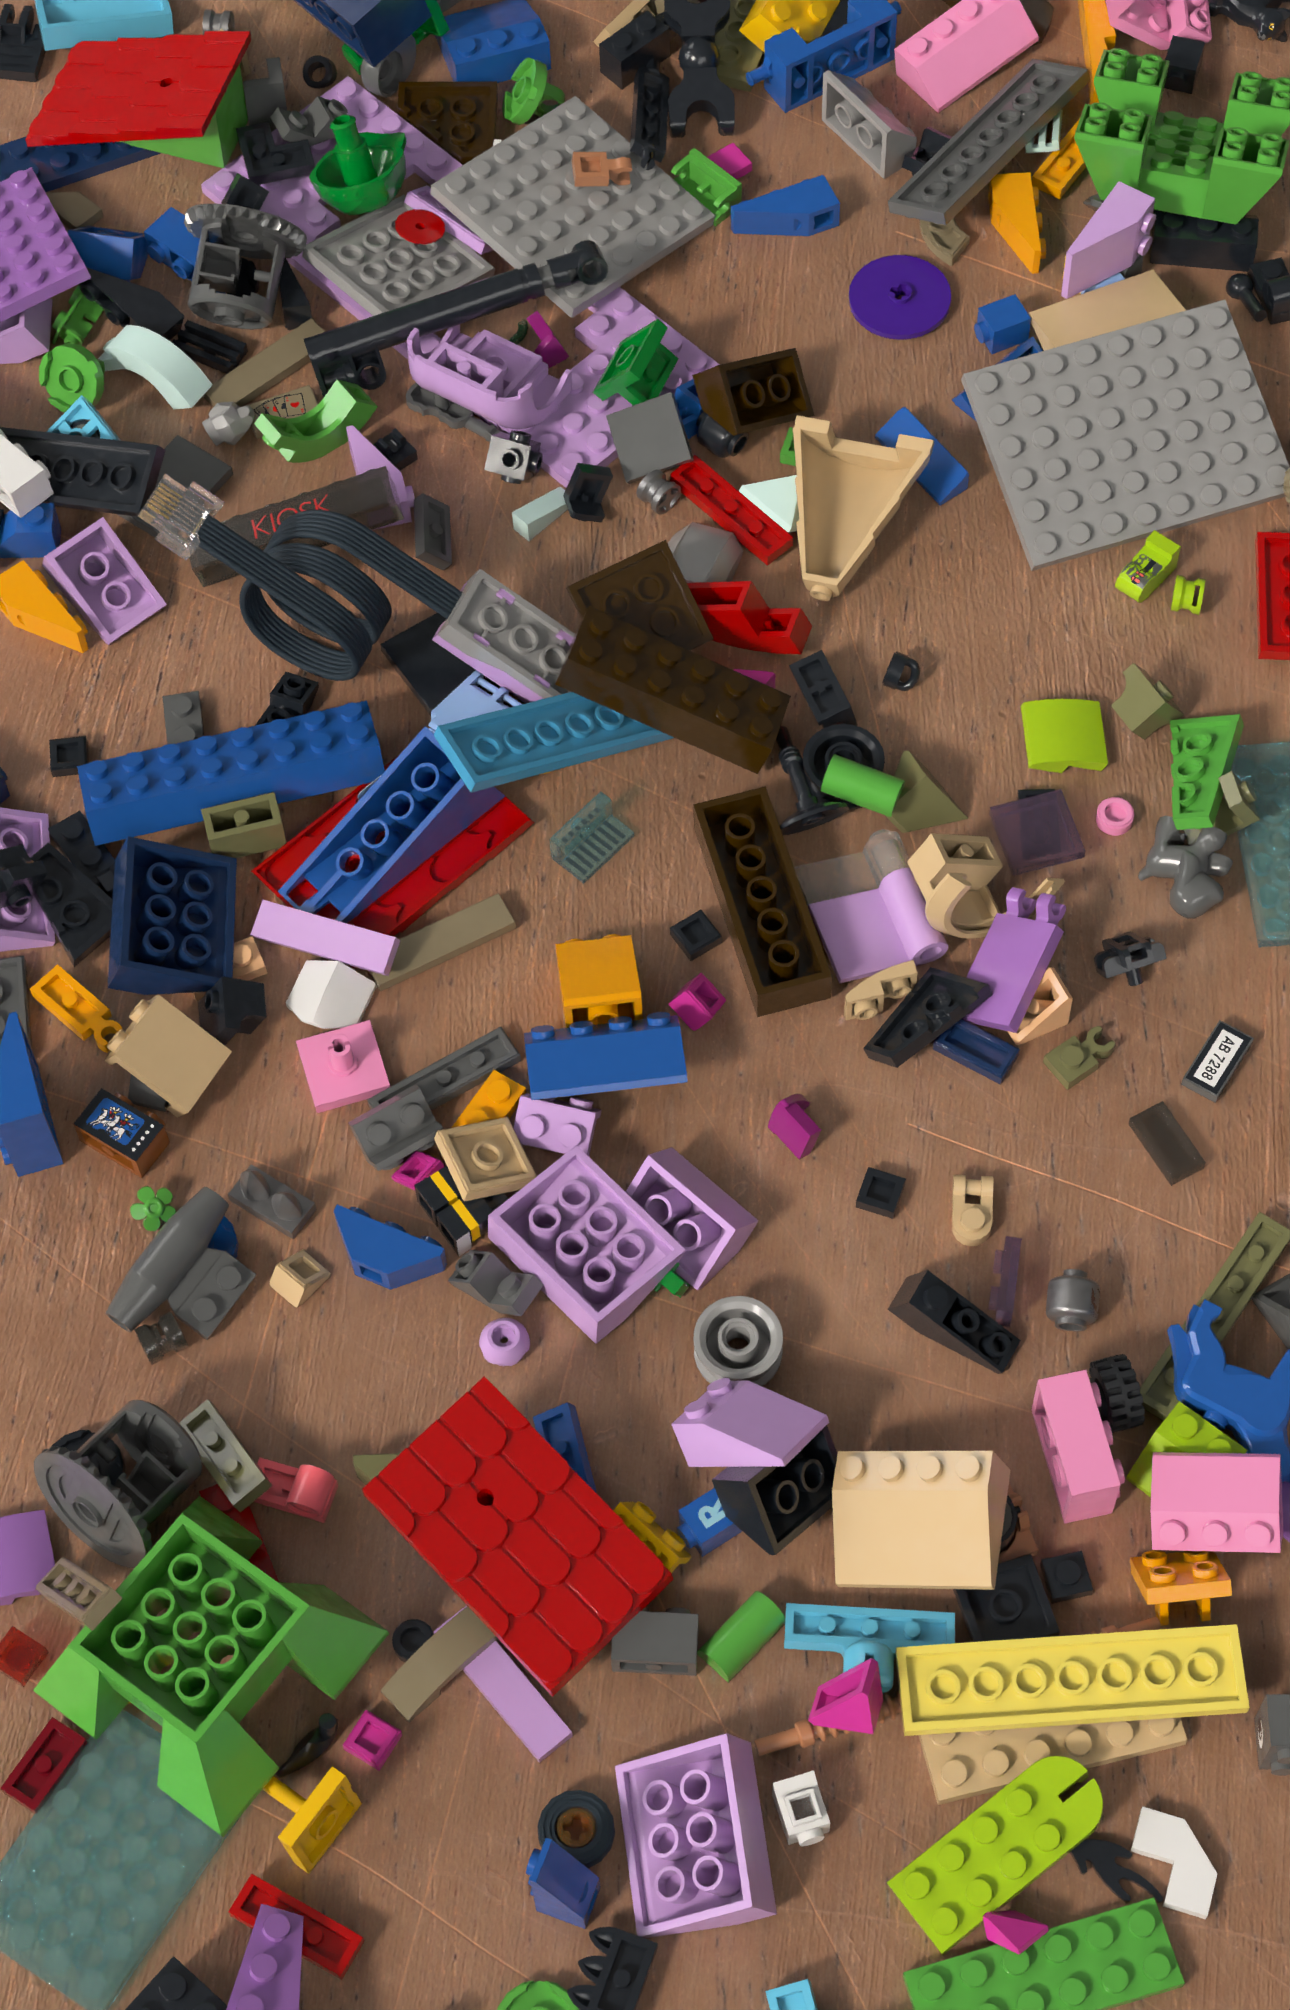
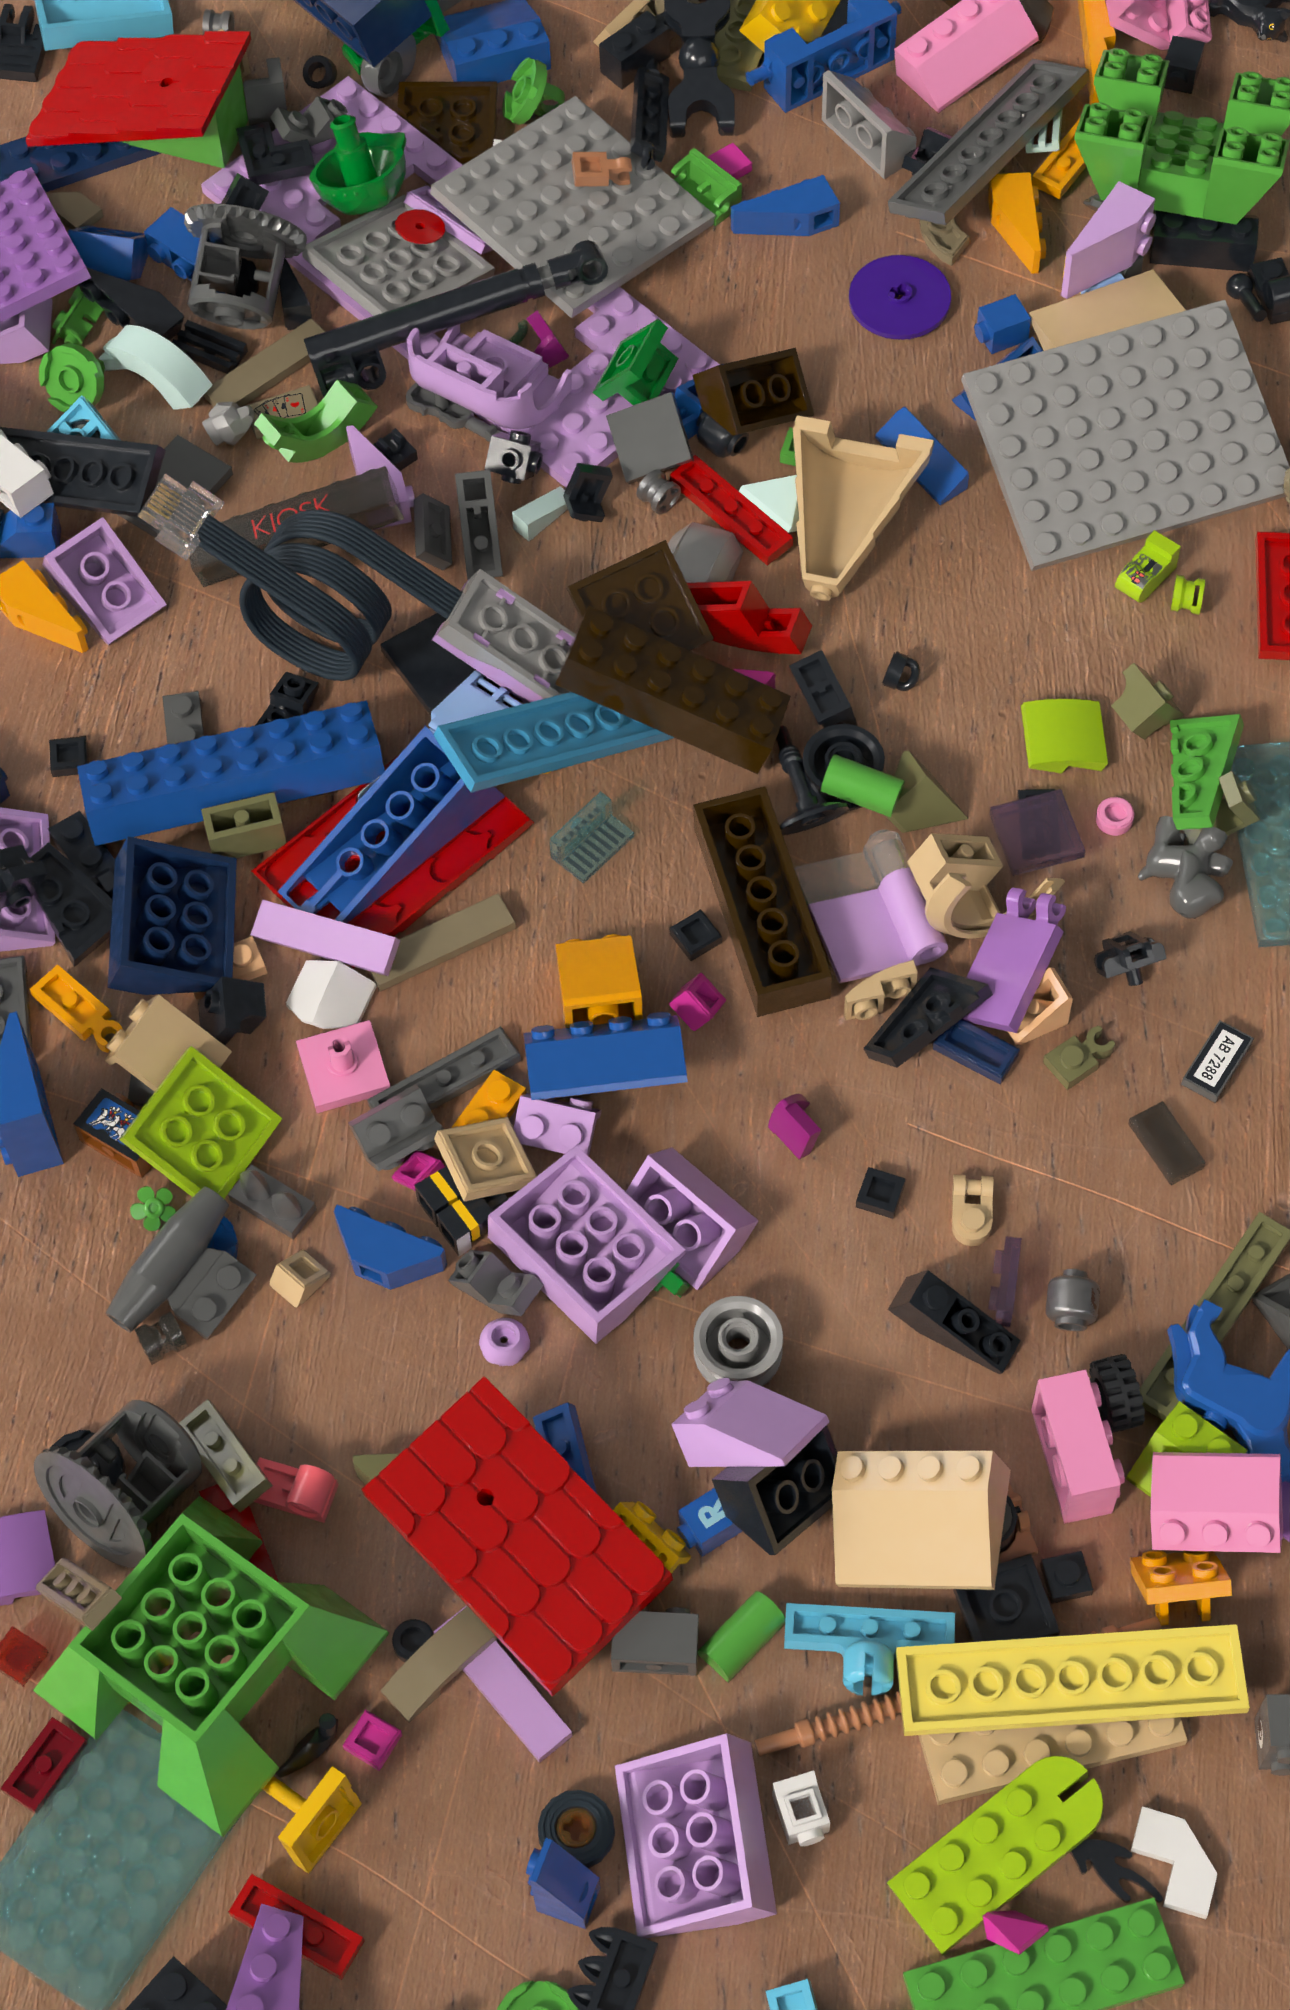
dark pink slope [808,1658,883,1734] -> none
none -> lime plate [119,1046,283,1199]
none -> dark grey slope [455,470,503,580]

